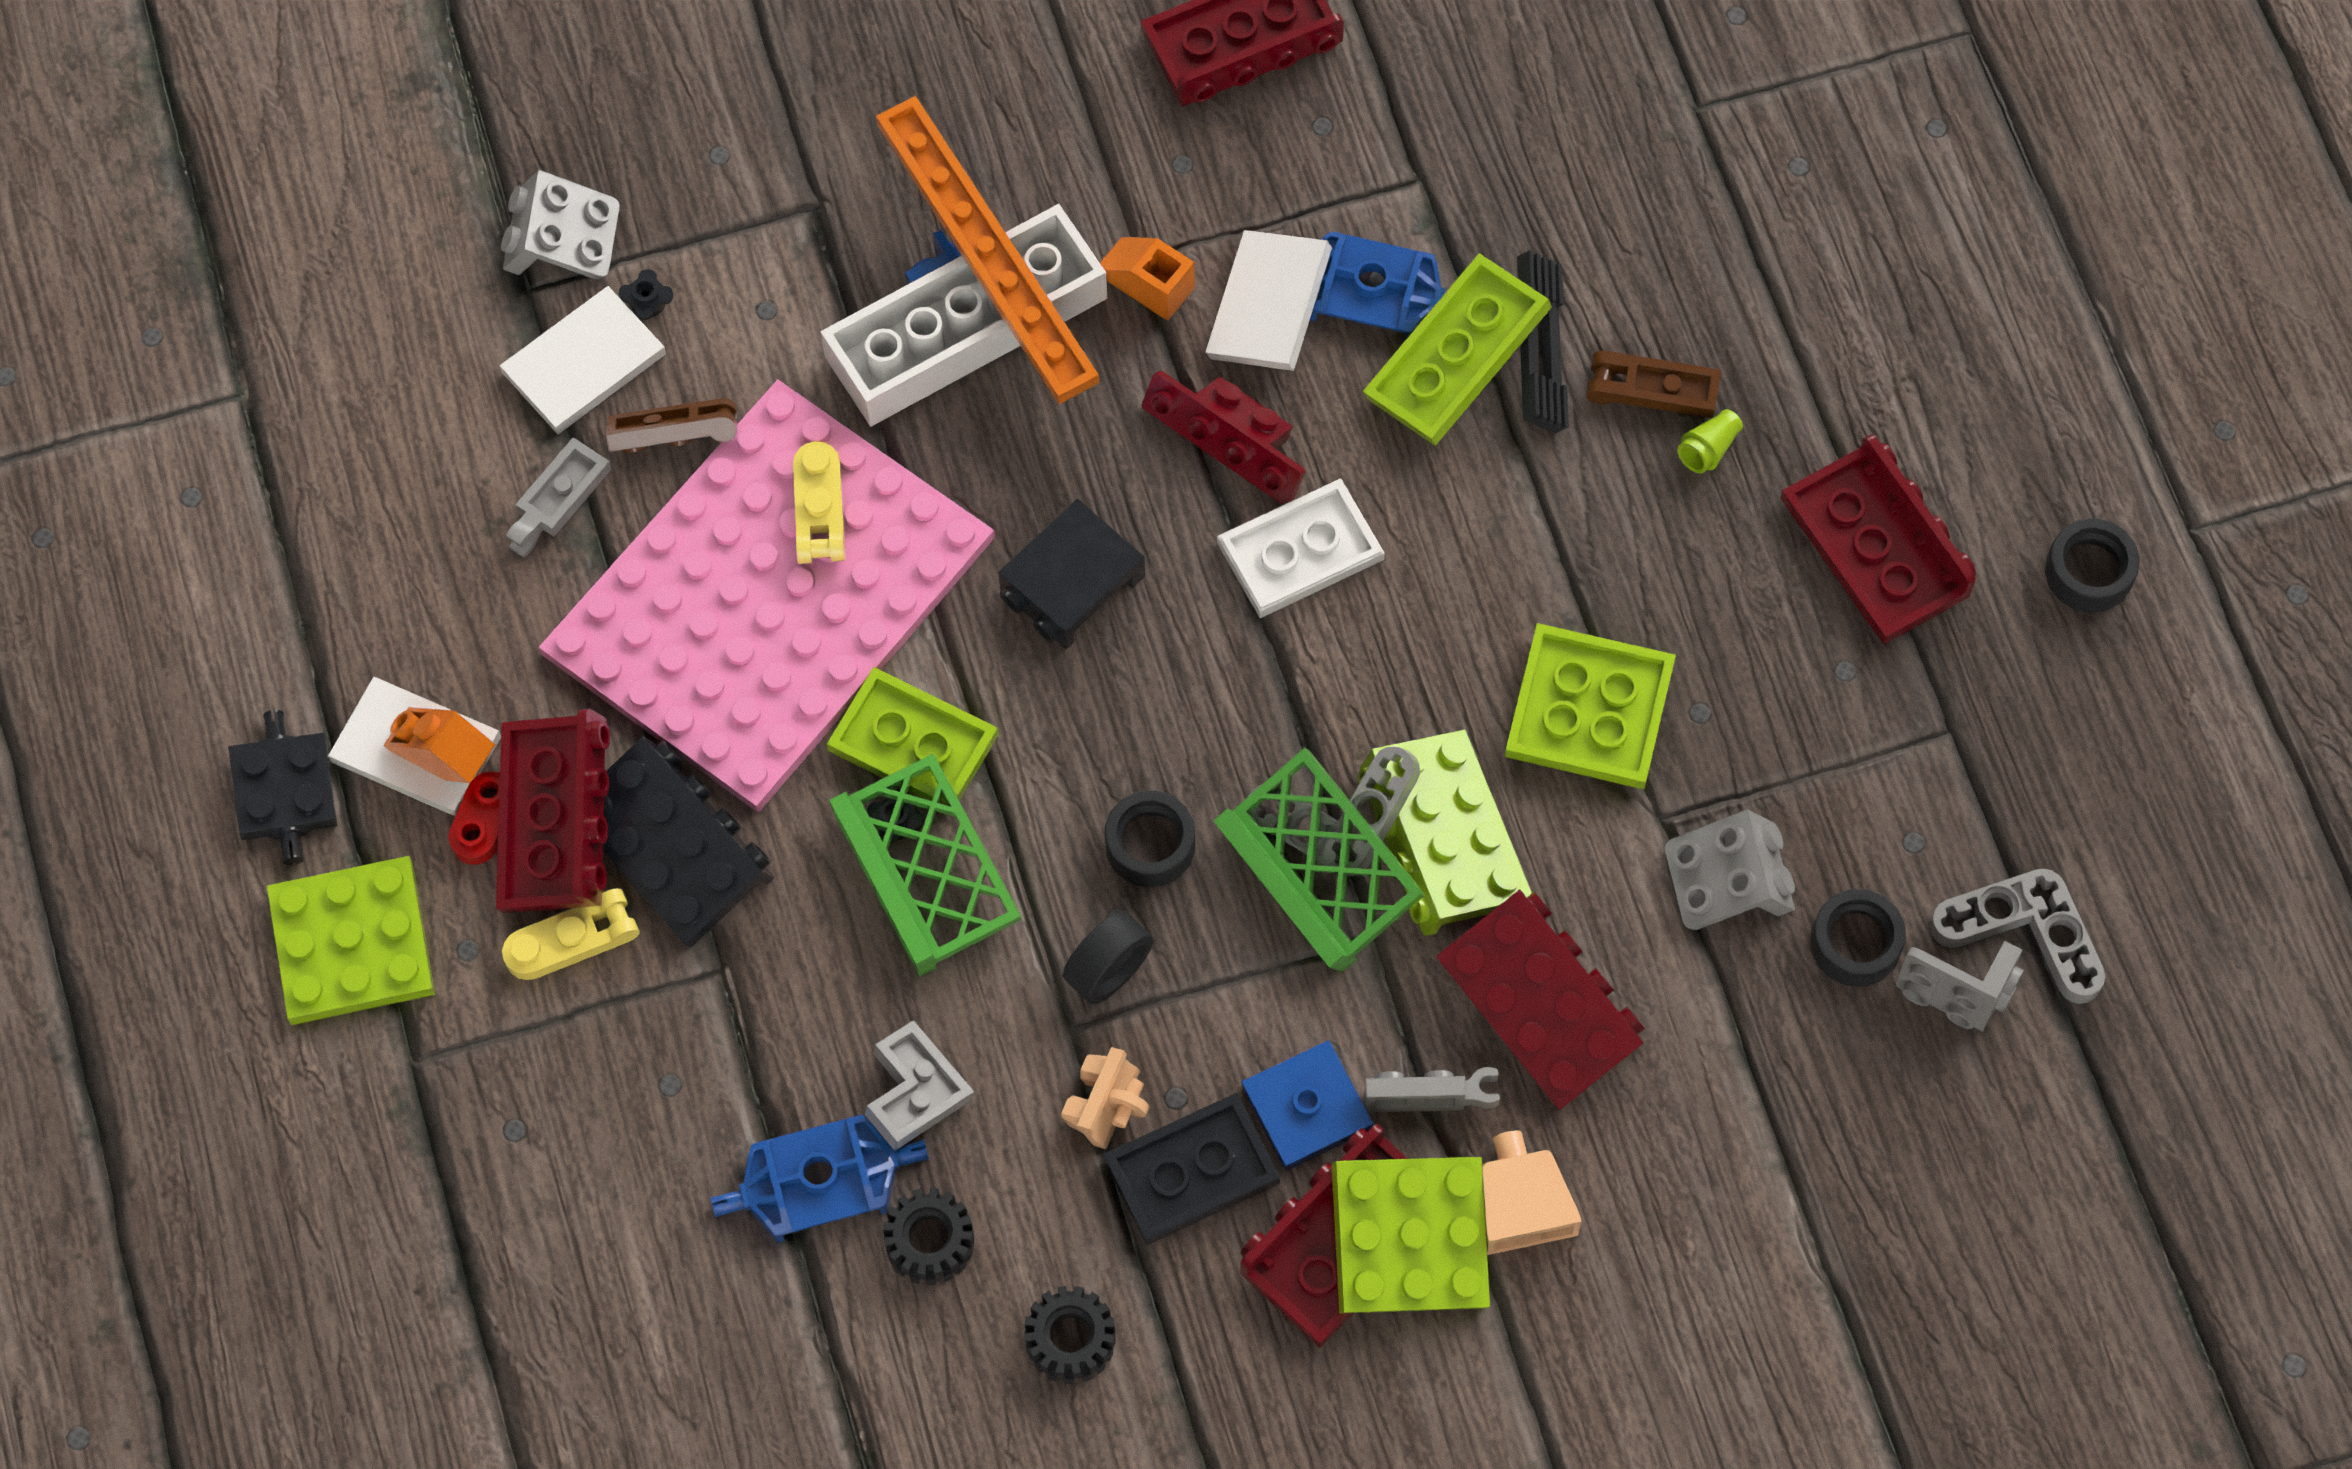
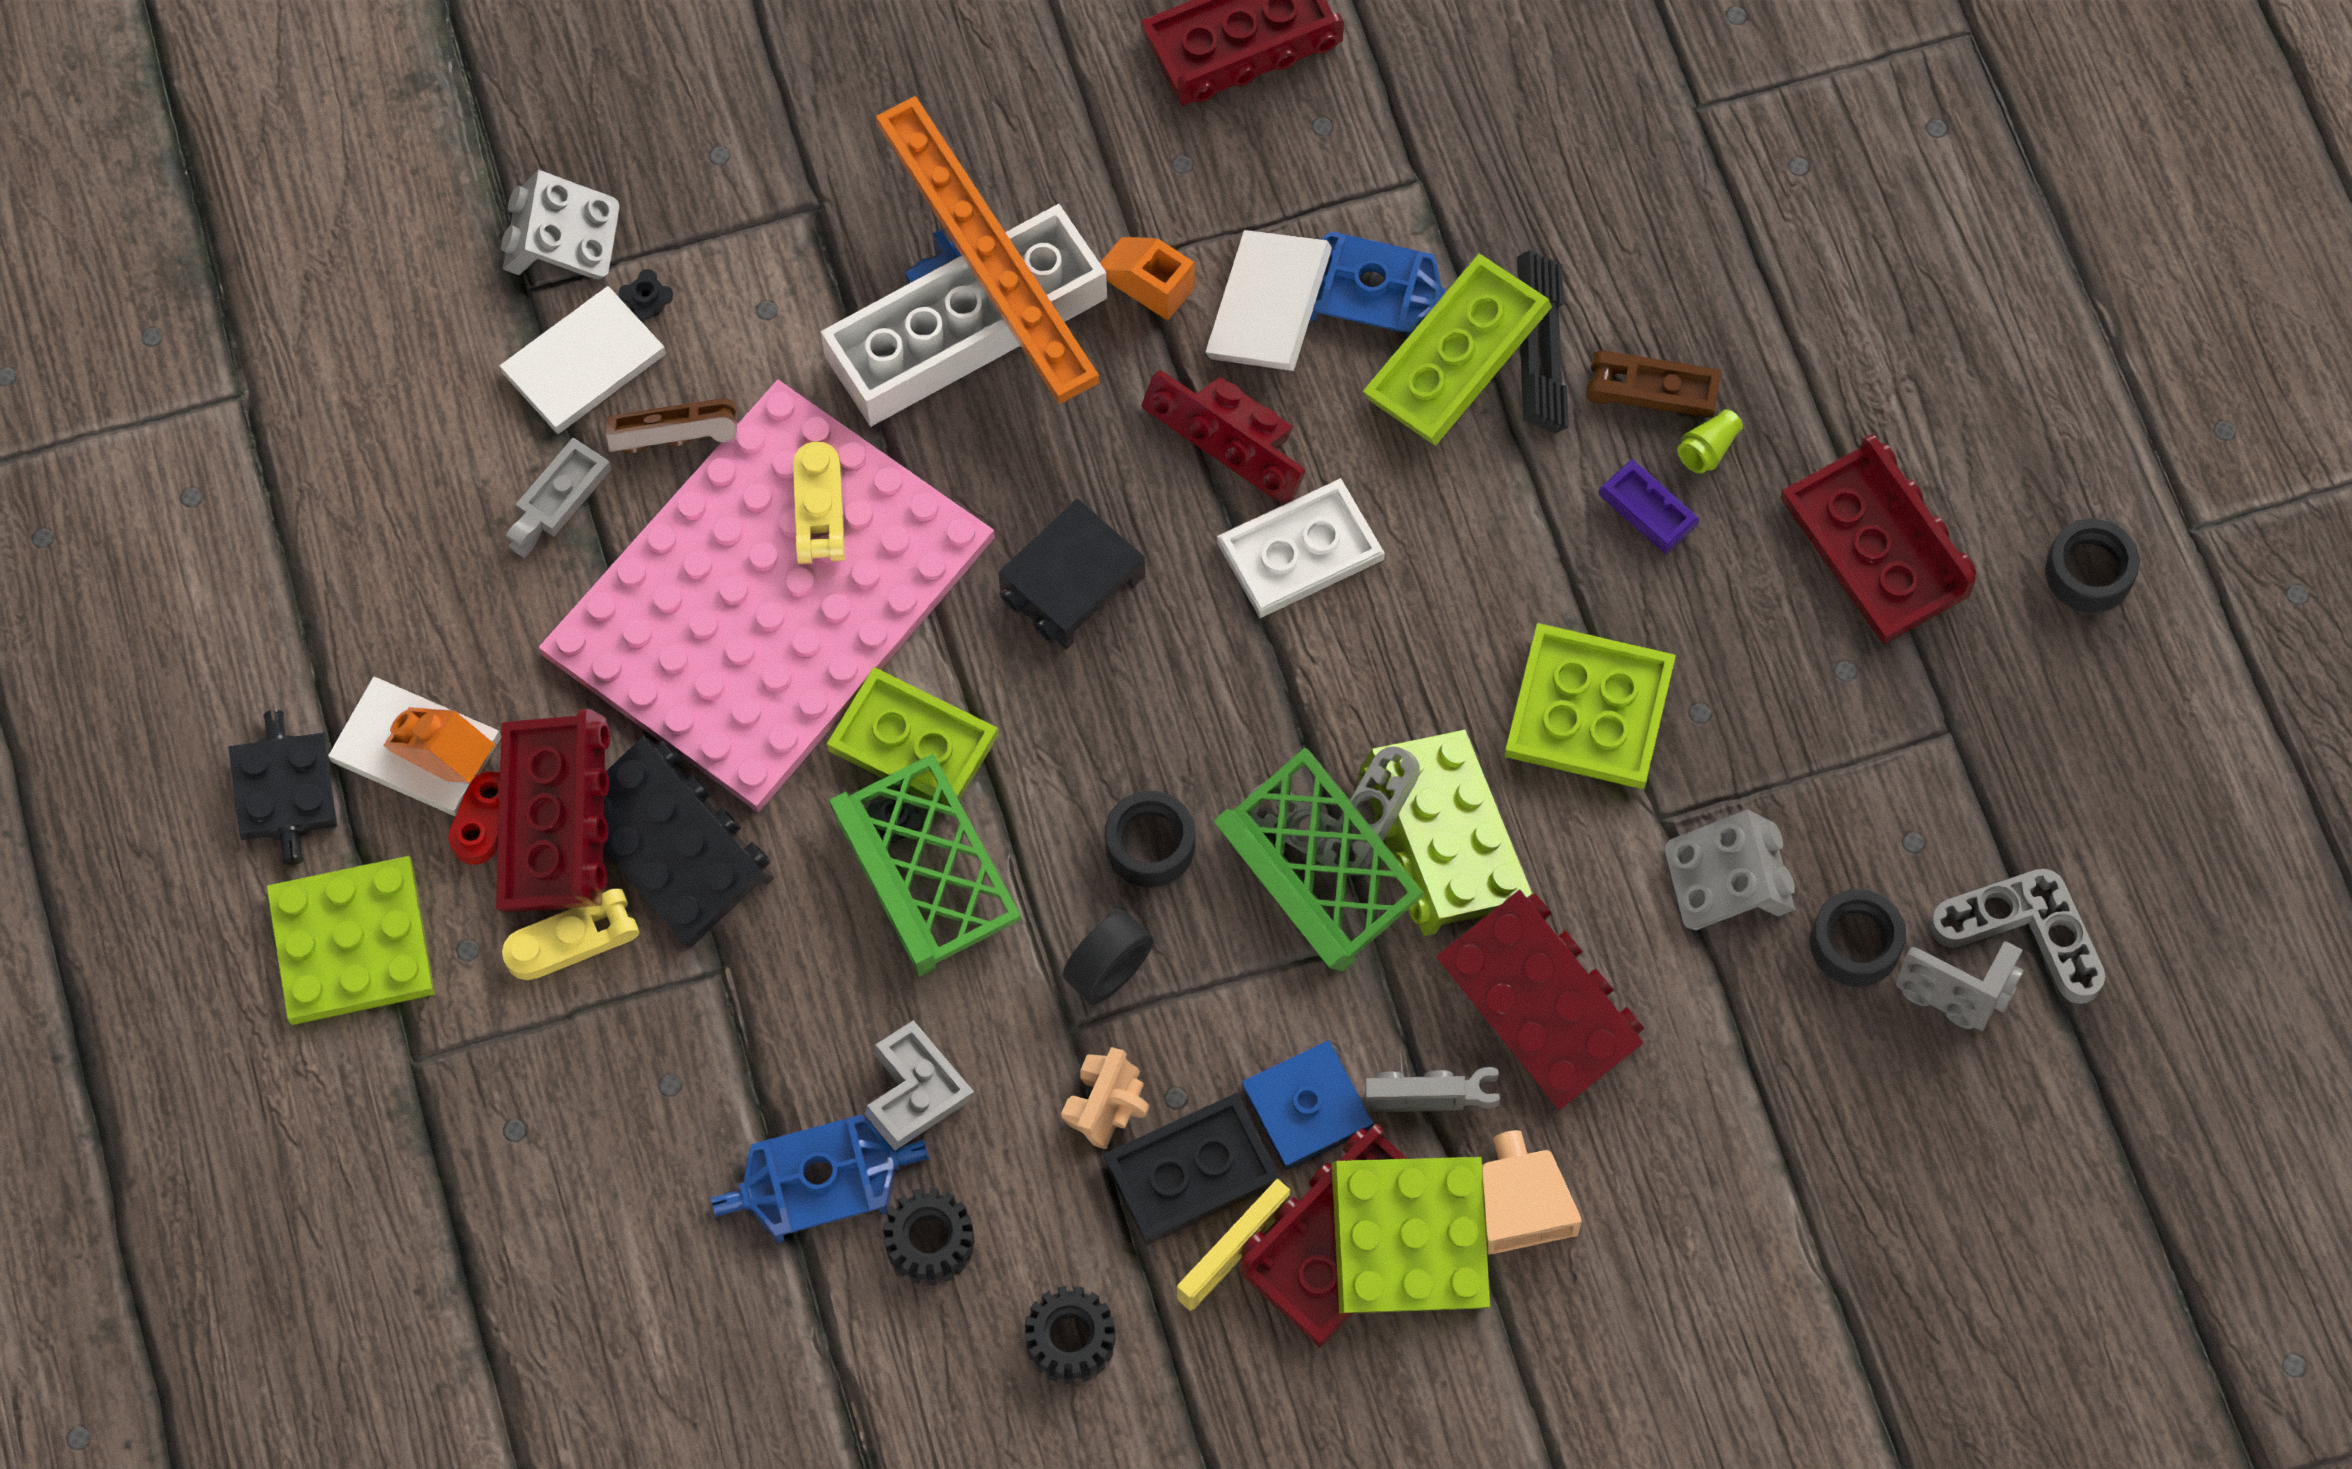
none -> light yellow tile [1177,1179,1290,1311]
none -> dark purple plate [1598,459,1700,555]

